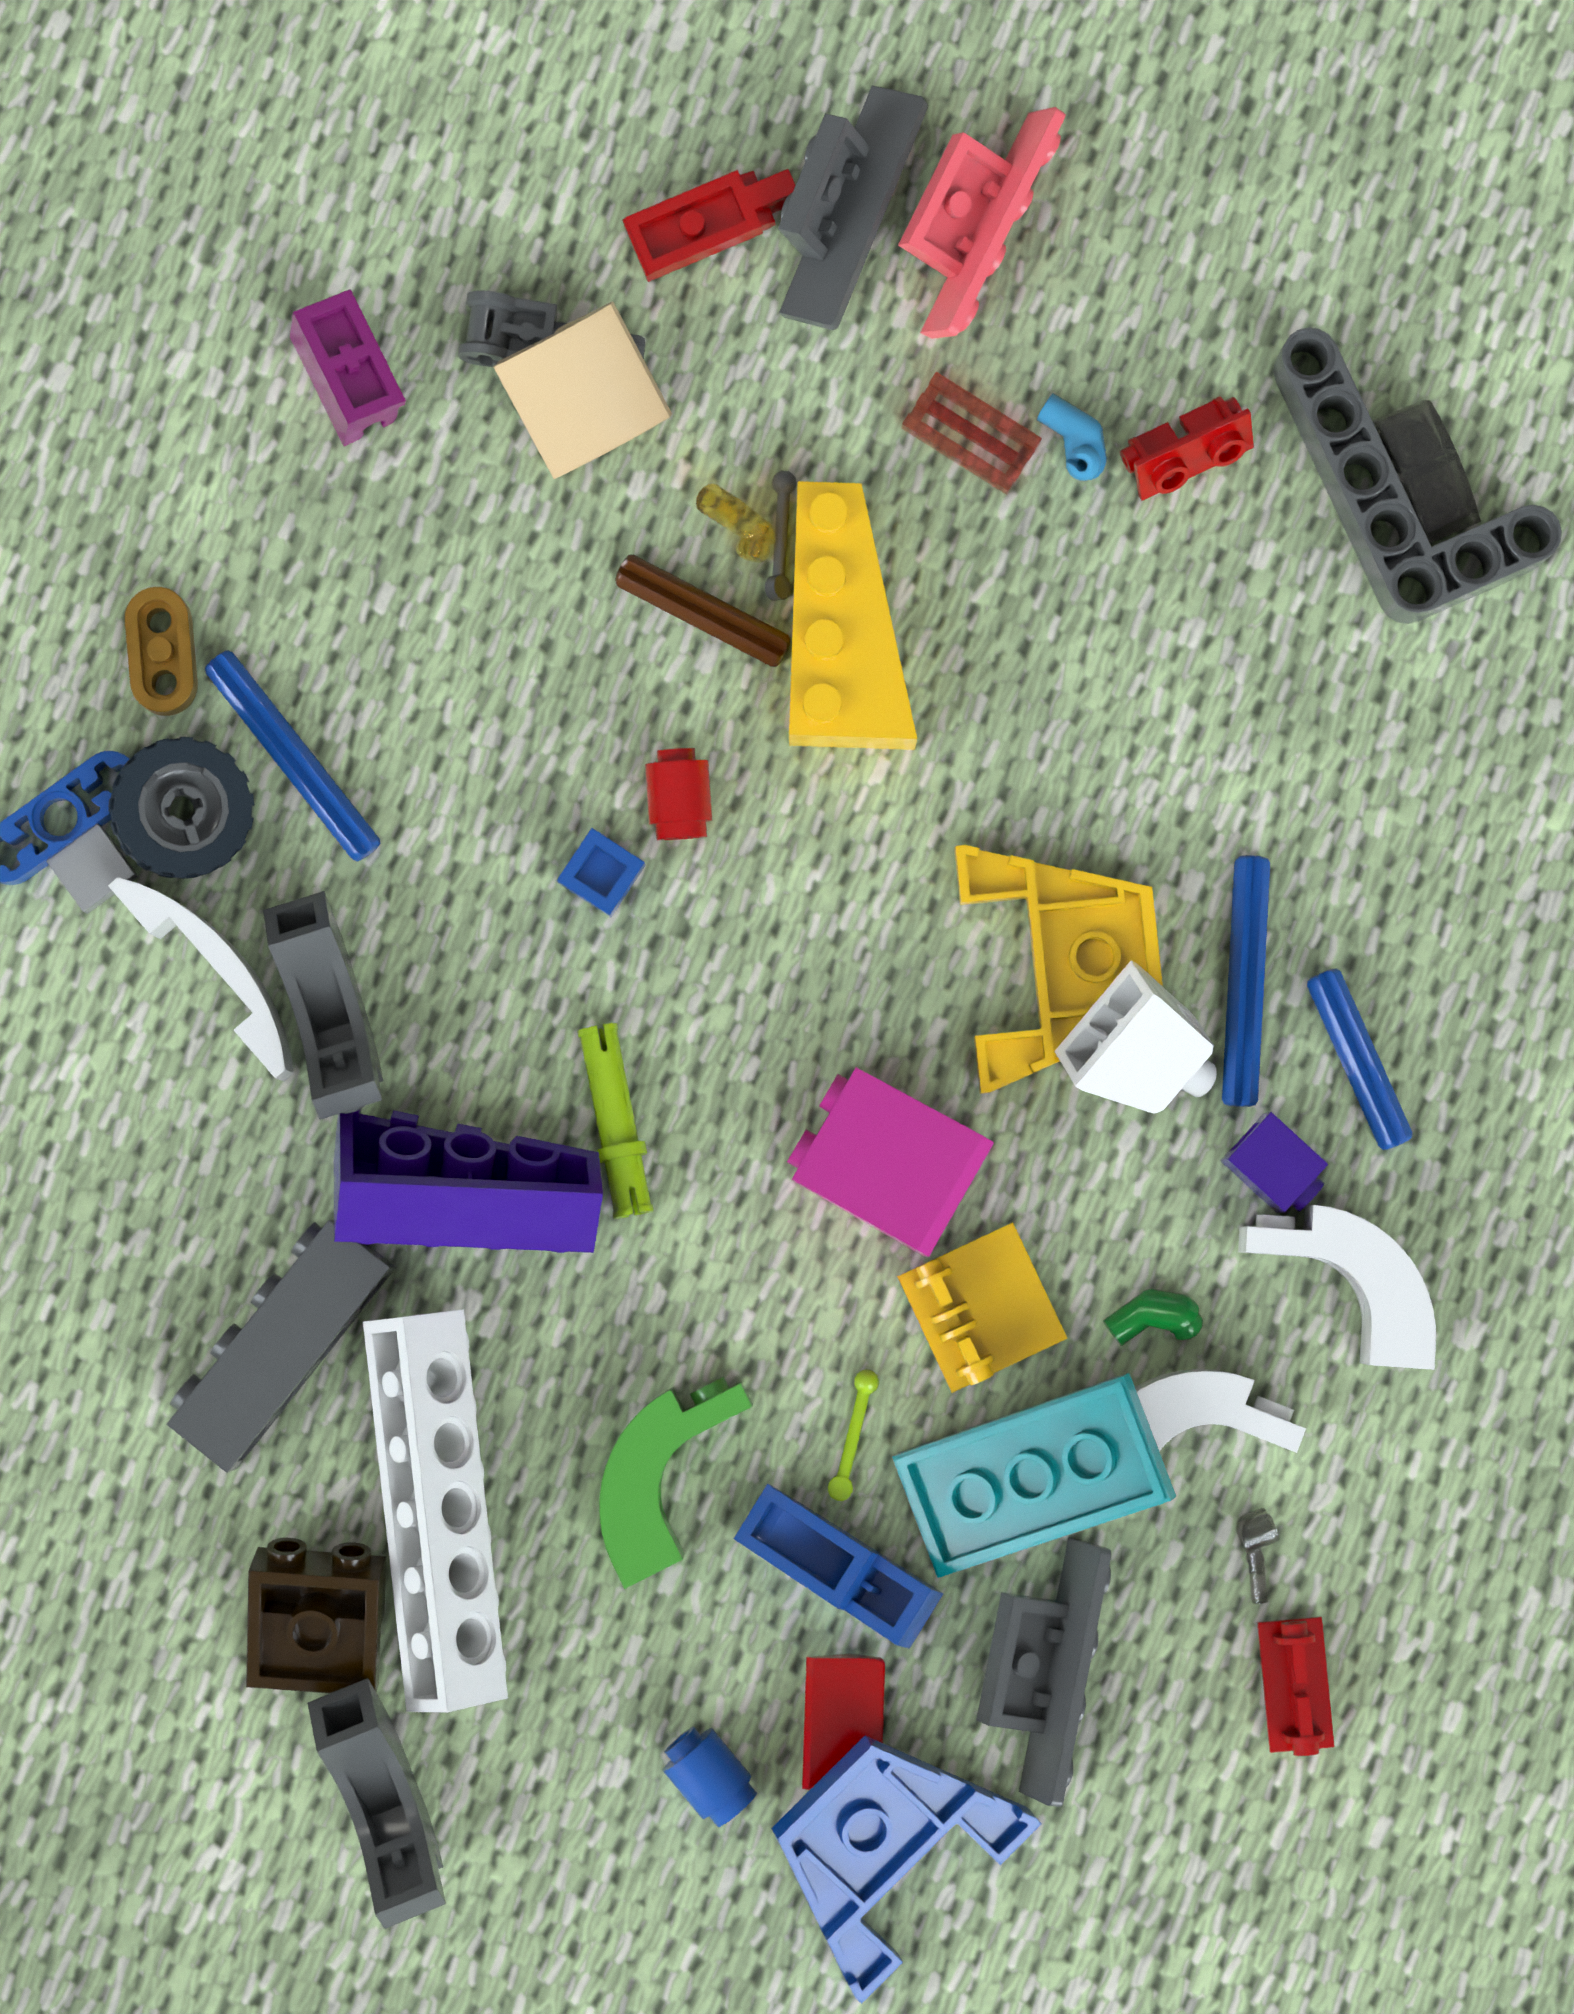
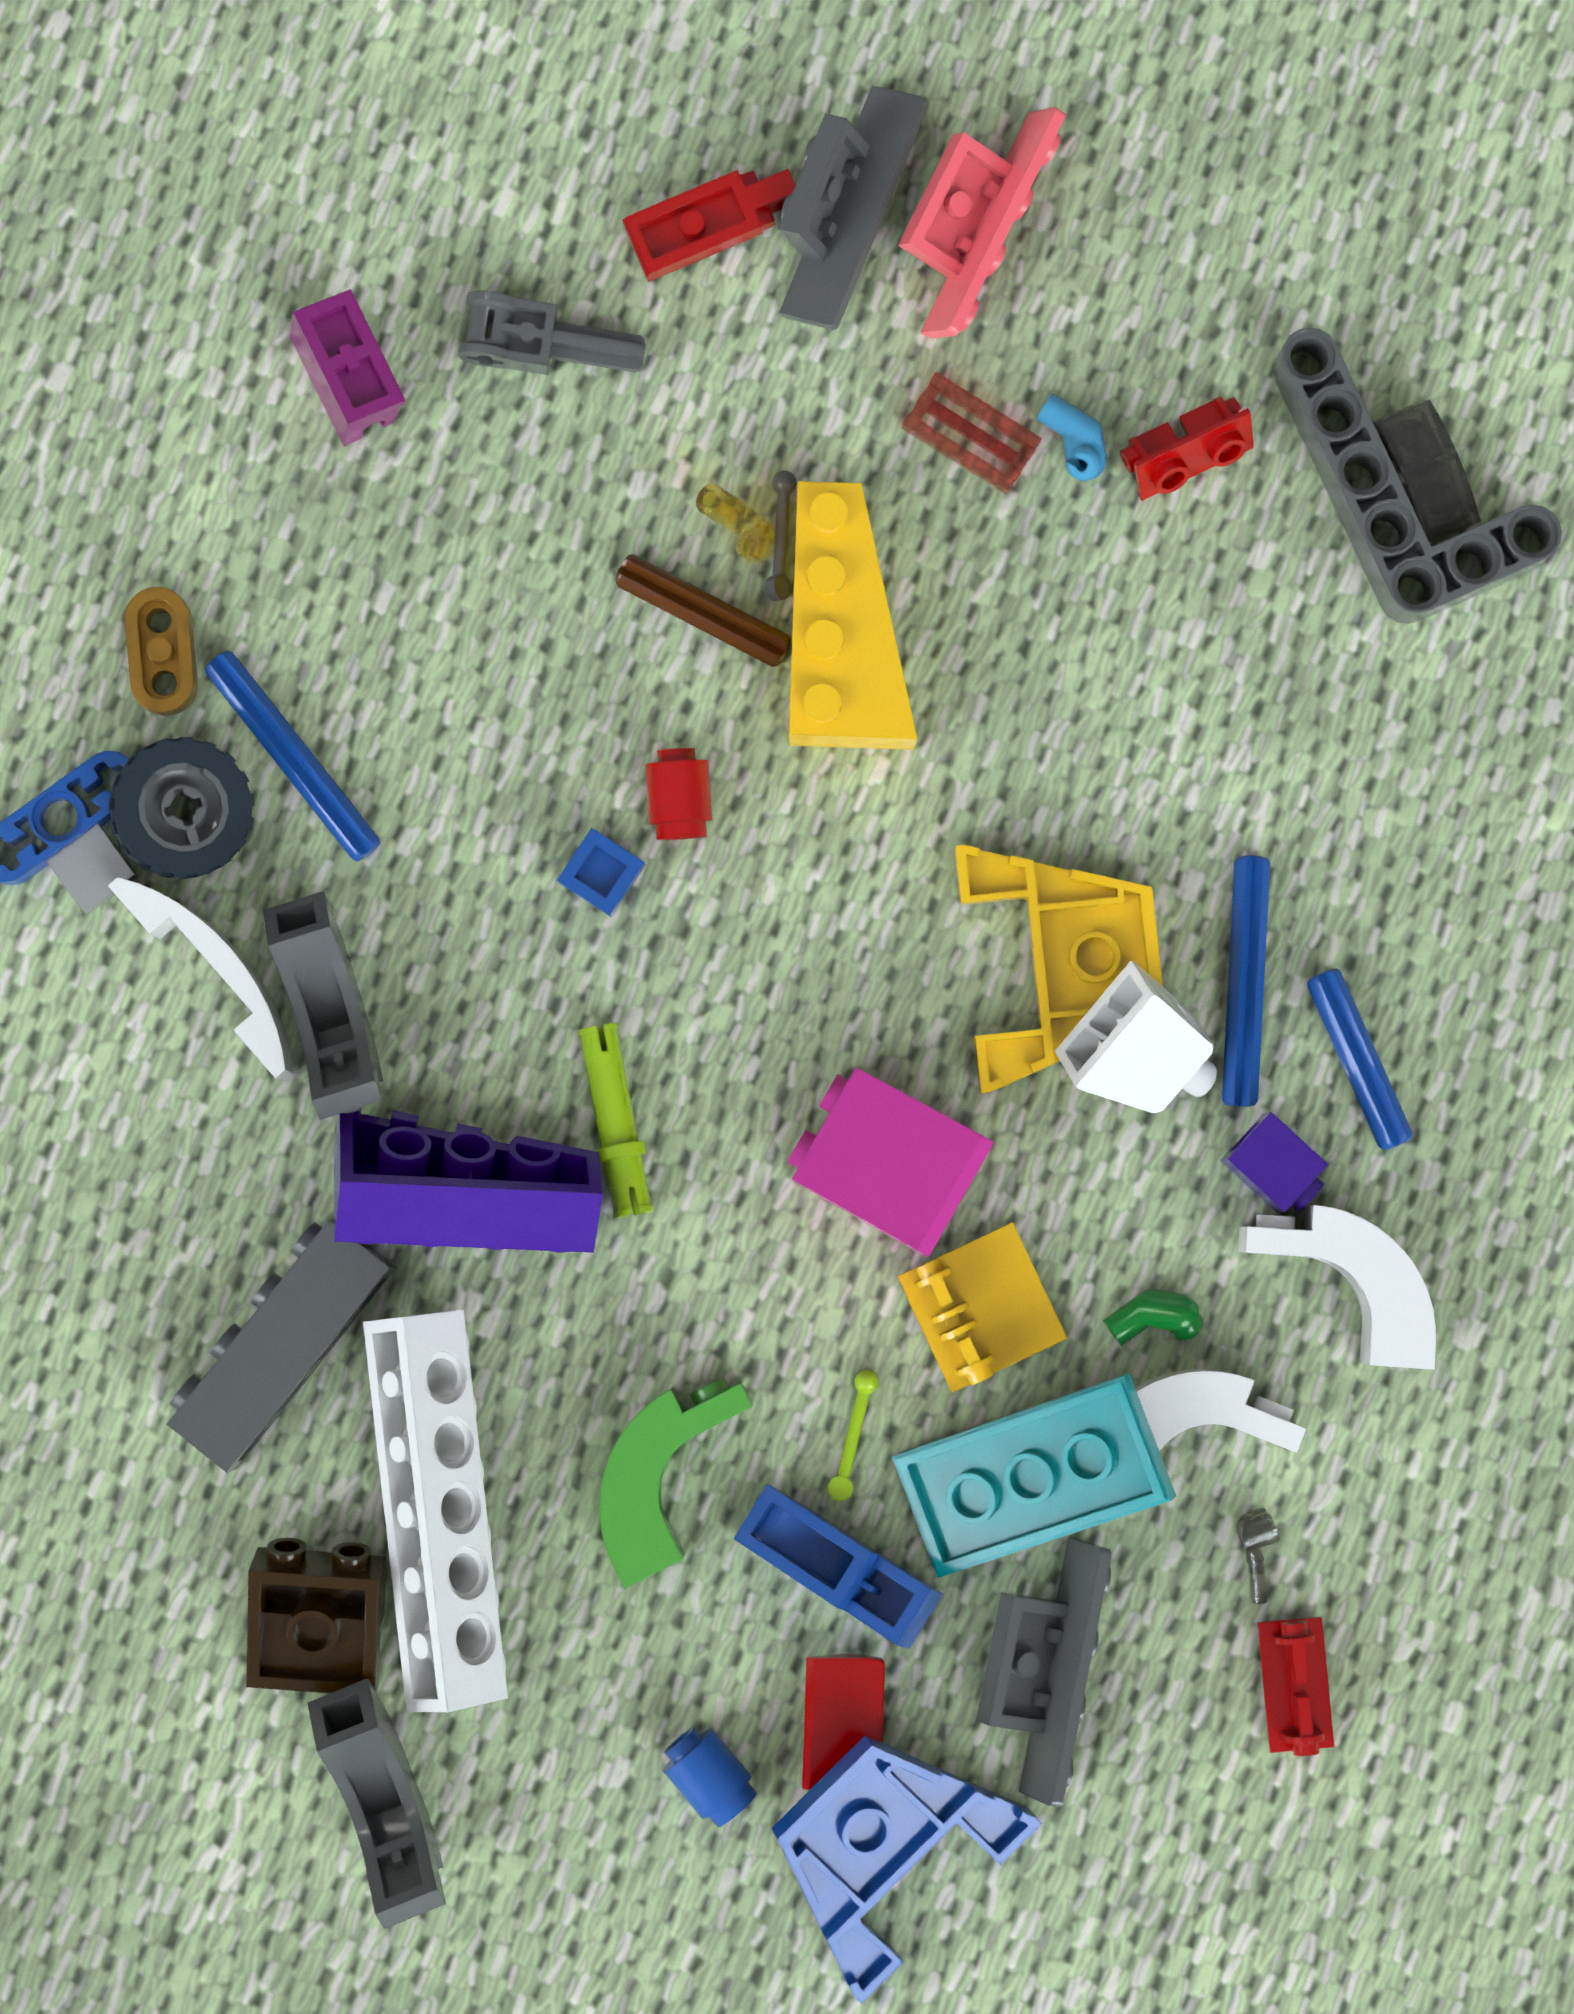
tan slope [493,301,672,479] -> none

